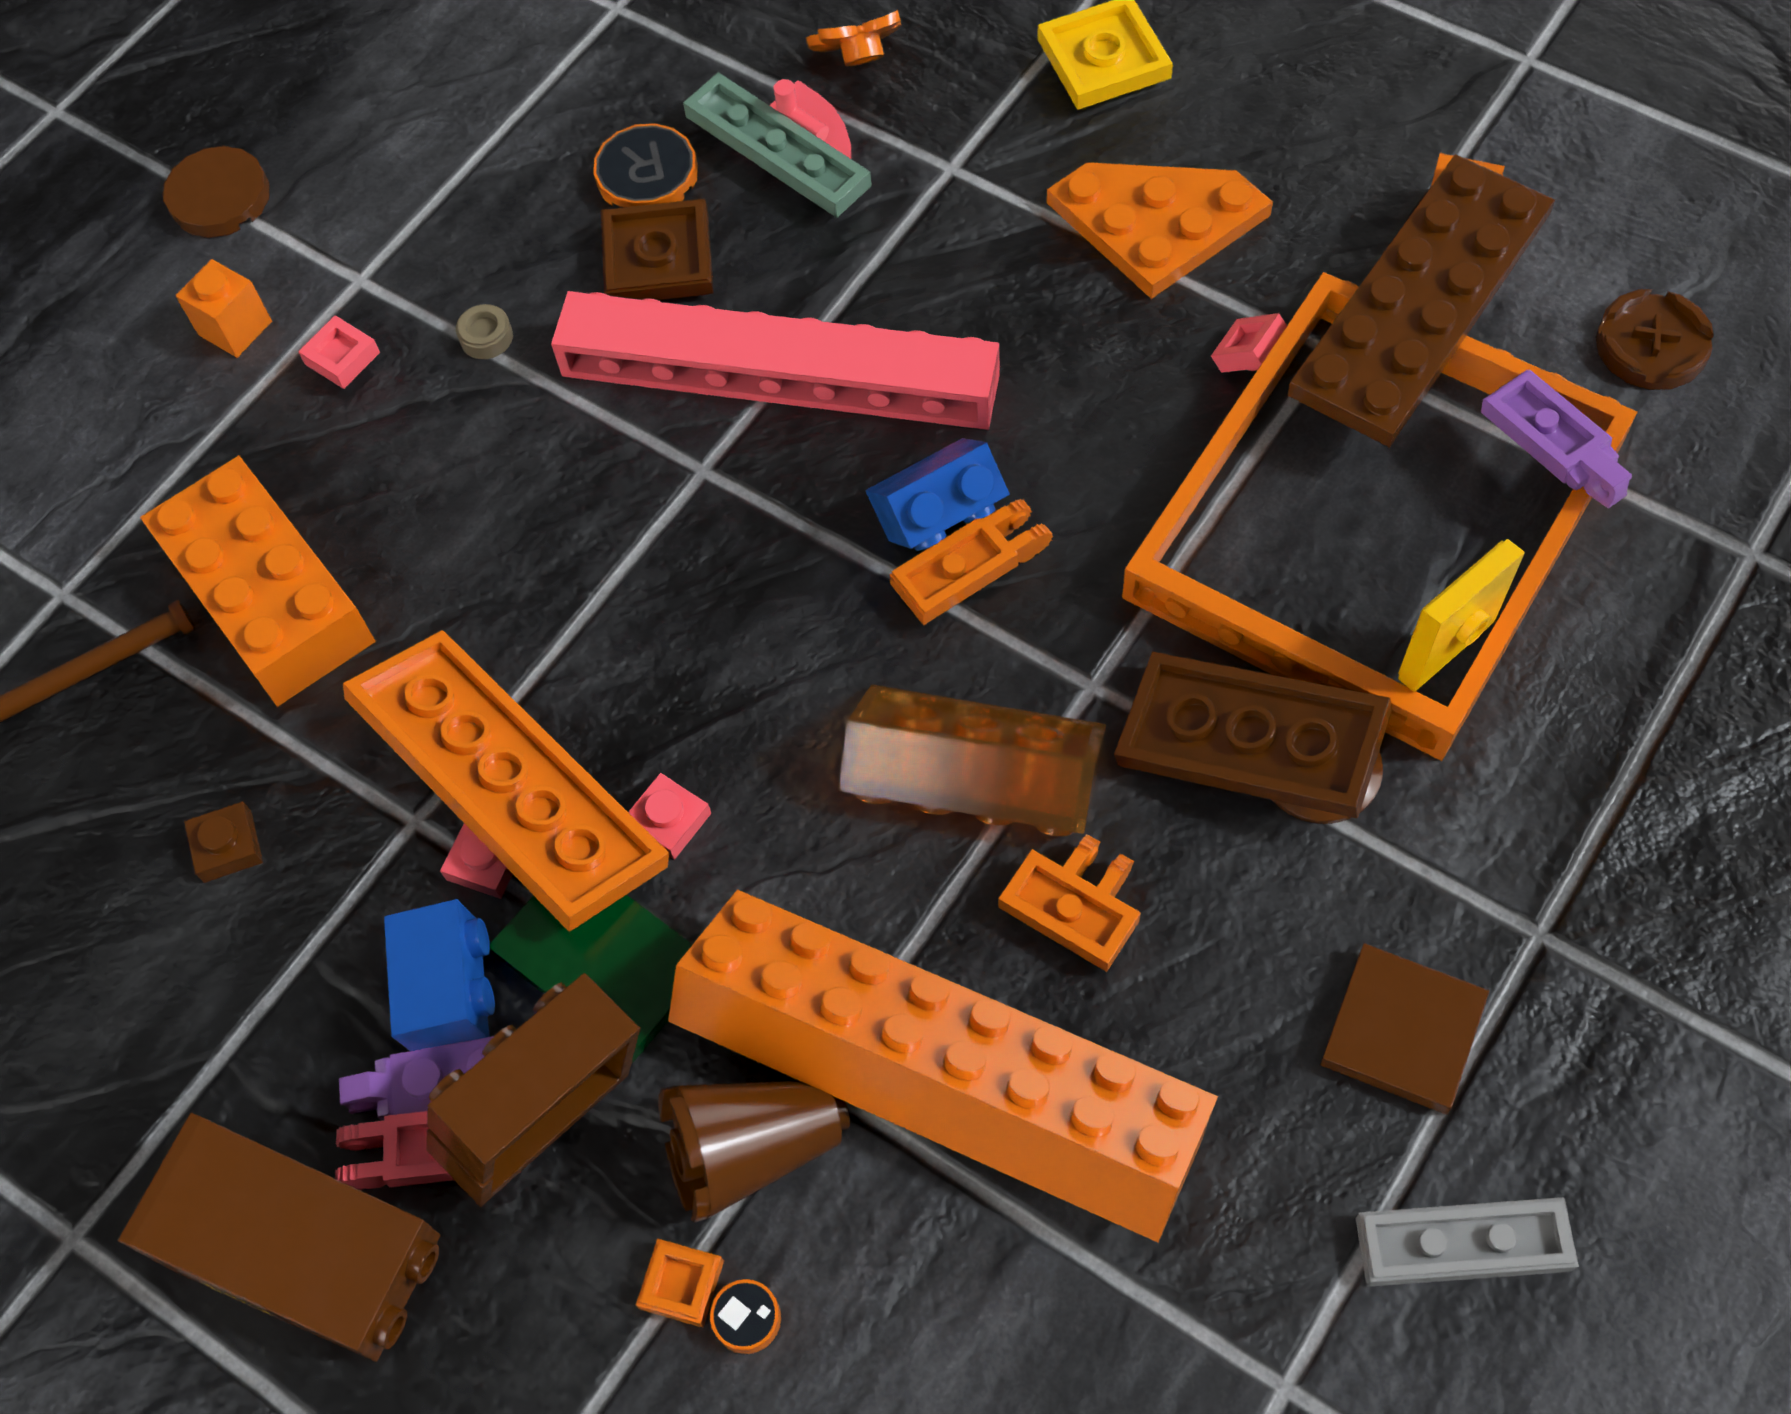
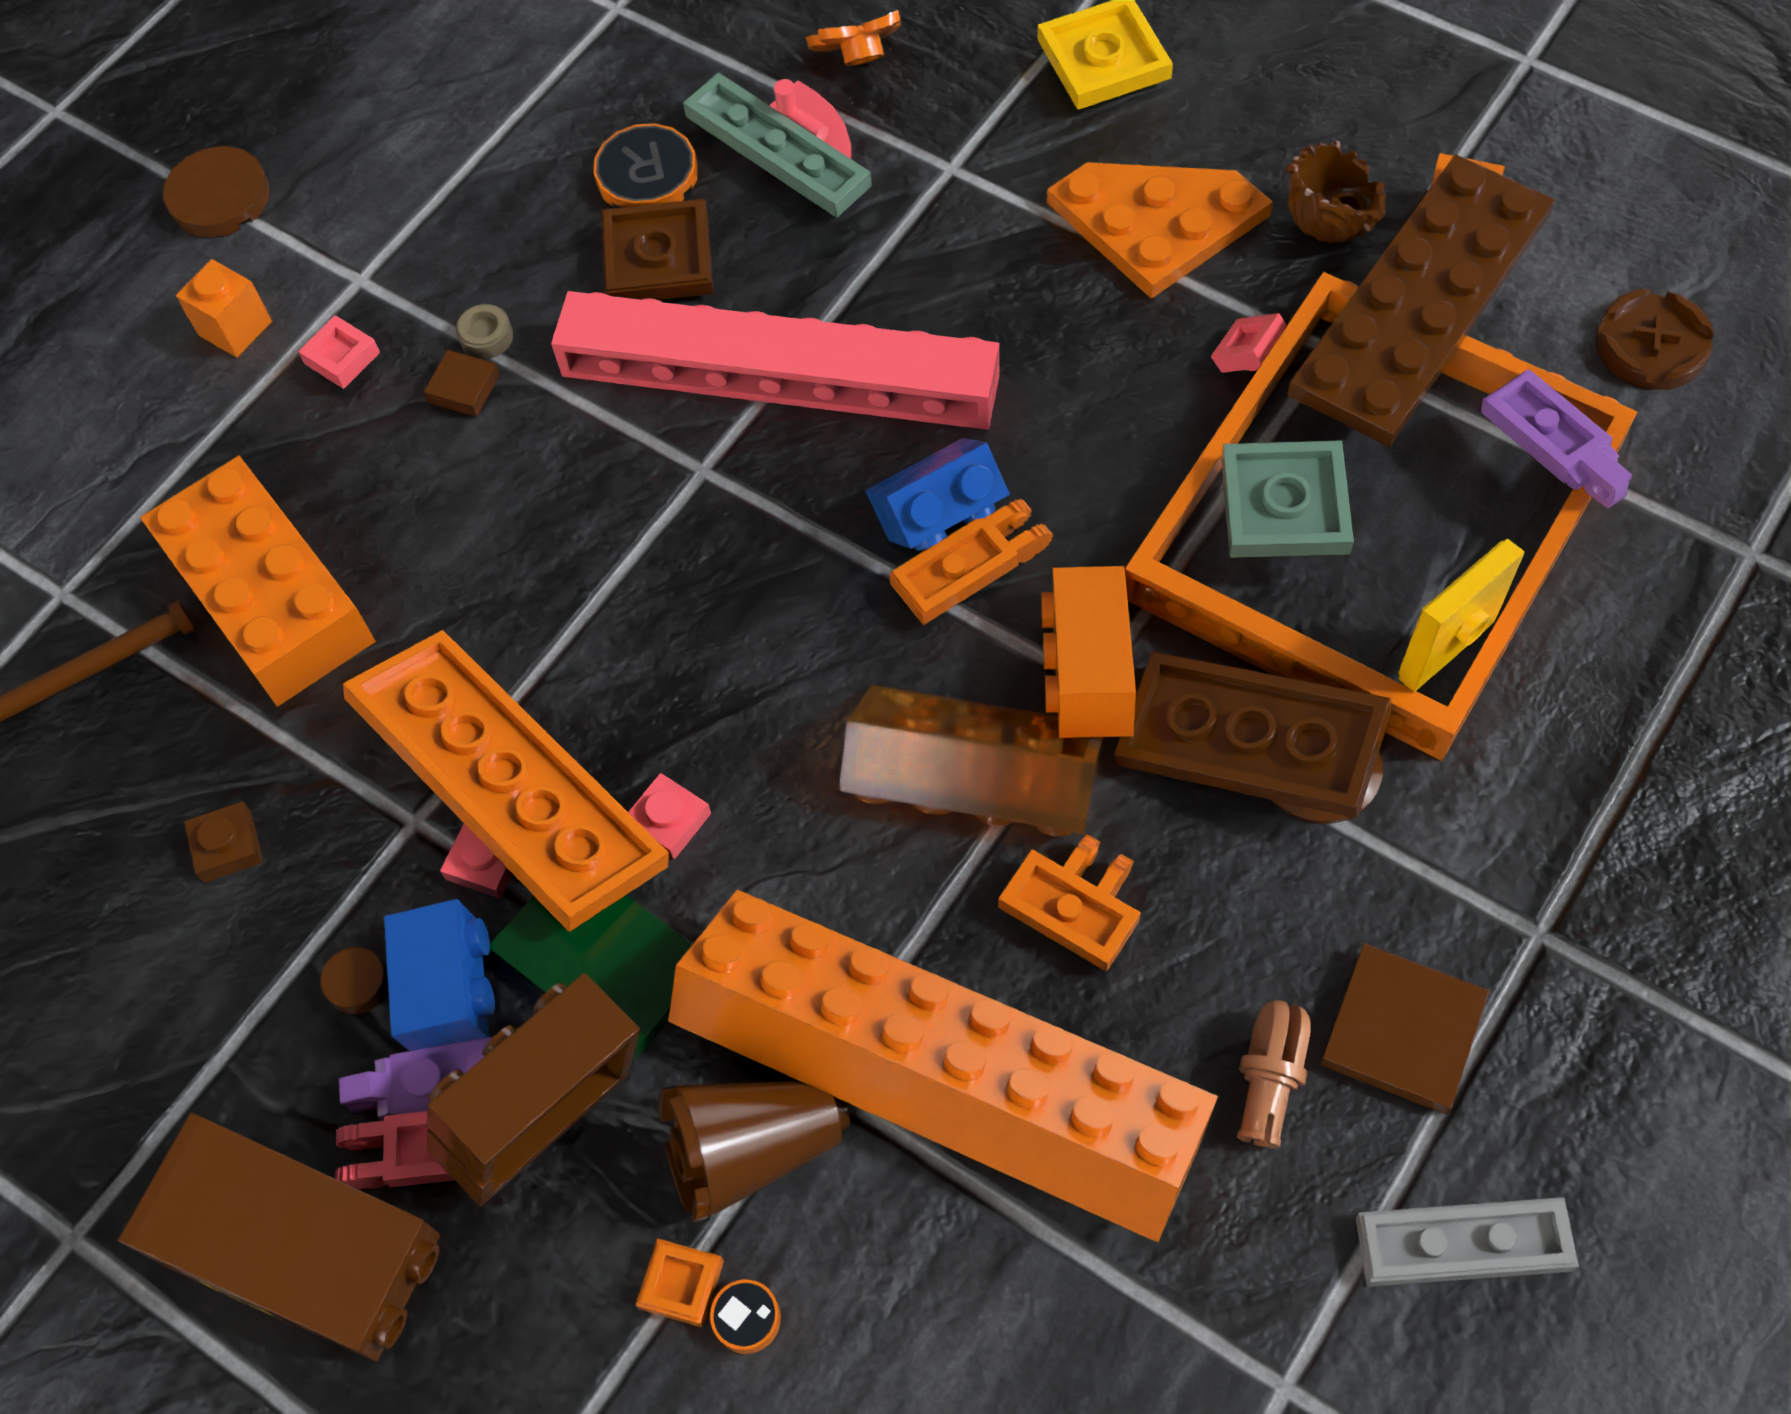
none -> reddish brown tile [321,947,388,1014]
none -> reddish brown tile [424,350,500,417]
none -> orange brick [1041,566,1136,738]
none -> sand green plate [1221,441,1354,558]
none -> nougat arm [1237,1000,1311,1149]
none -> reddish brown hair [1286,140,1386,244]

